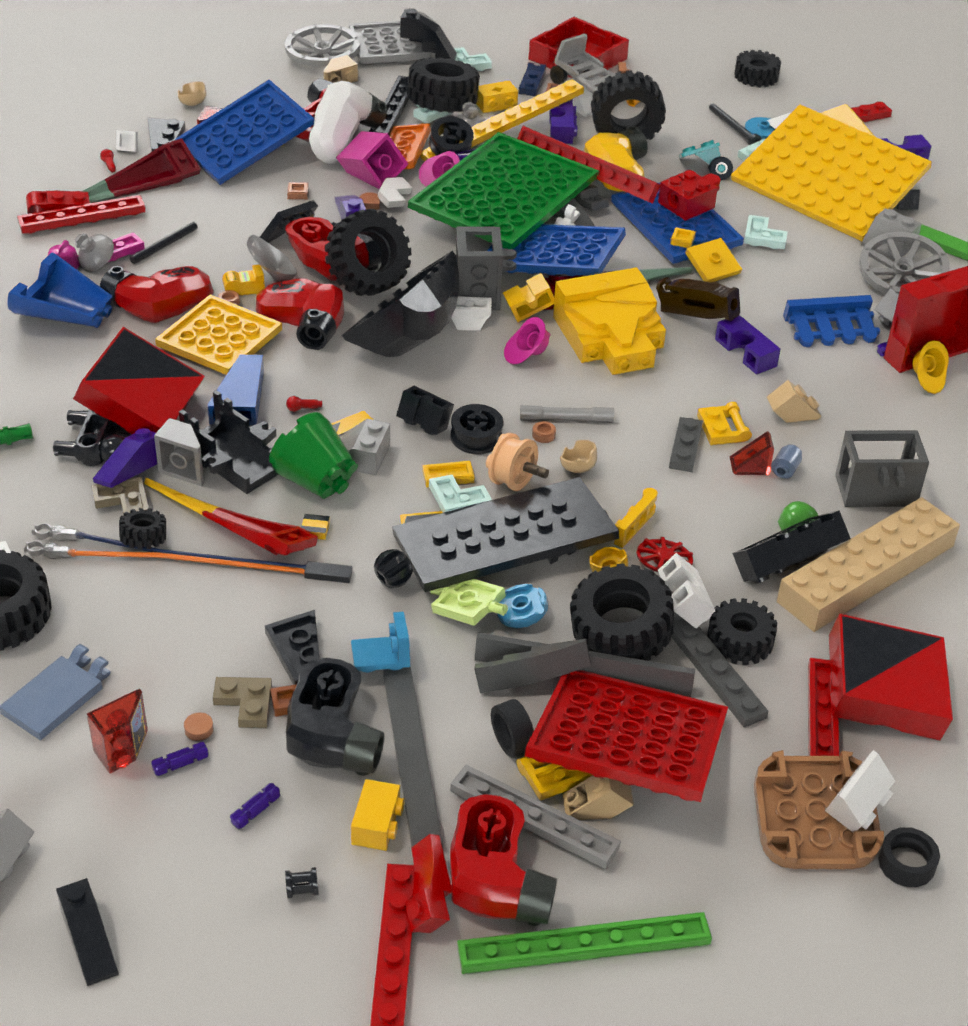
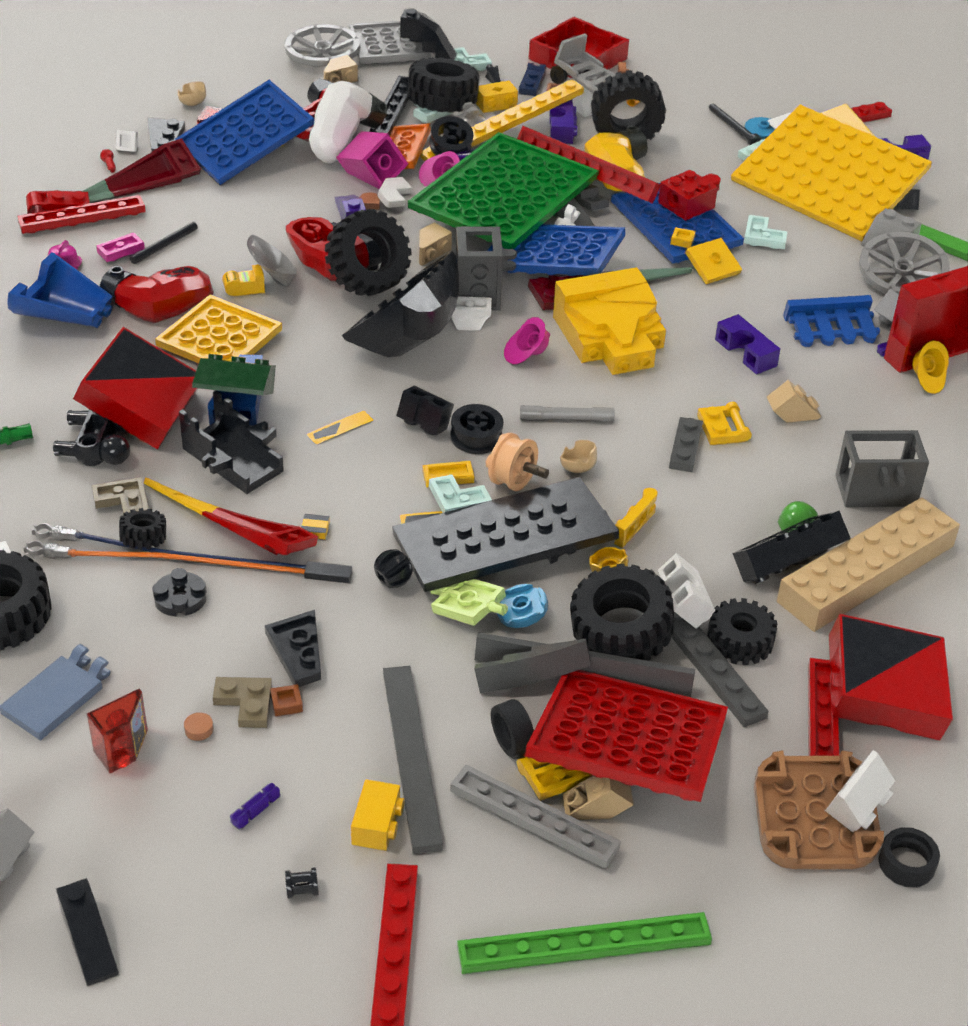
light grey hair [75,234,114,271] -> none
dark purple slope [93,428,158,488] -> none
dark purple axle [151,742,209,776] -> none
light grey slope [154,418,204,486] -> none
nougat tile [218,290,240,306] -> none
red piece [256,278,344,350] -> none
black wing [260,200,318,243] -> none
green cone [269,412,358,499] -> none
red piece [286,396,322,412] -> none
black piece [286,658,385,776] -> none
nougat tile [287,182,309,200] -> none
light grey slope [341,419,390,475] -> none
dark azure bracket [351,612,410,673] -> none
red slope [405,834,452,933] -> none
red piece [450,794,557,926] -> none
yellow brick [503,273,554,322] -> none
nougat tile [532,421,556,443] -> none
red wheel [636,537,693,573] -> none
dark brown piece [656,277,741,321] -> none
teal plate [679,140,733,180] -> none
clear red slope [730,431,774,475] -> none
black tyre [734,50,781,88] -> none
sand blue brick [771,444,802,479] -> none
none -> plate [152,568,207,616]
none -> dark green slope [192,354,276,396]
none -> tan slope [419,222,452,266]
none -> black piece [485,64,501,83]

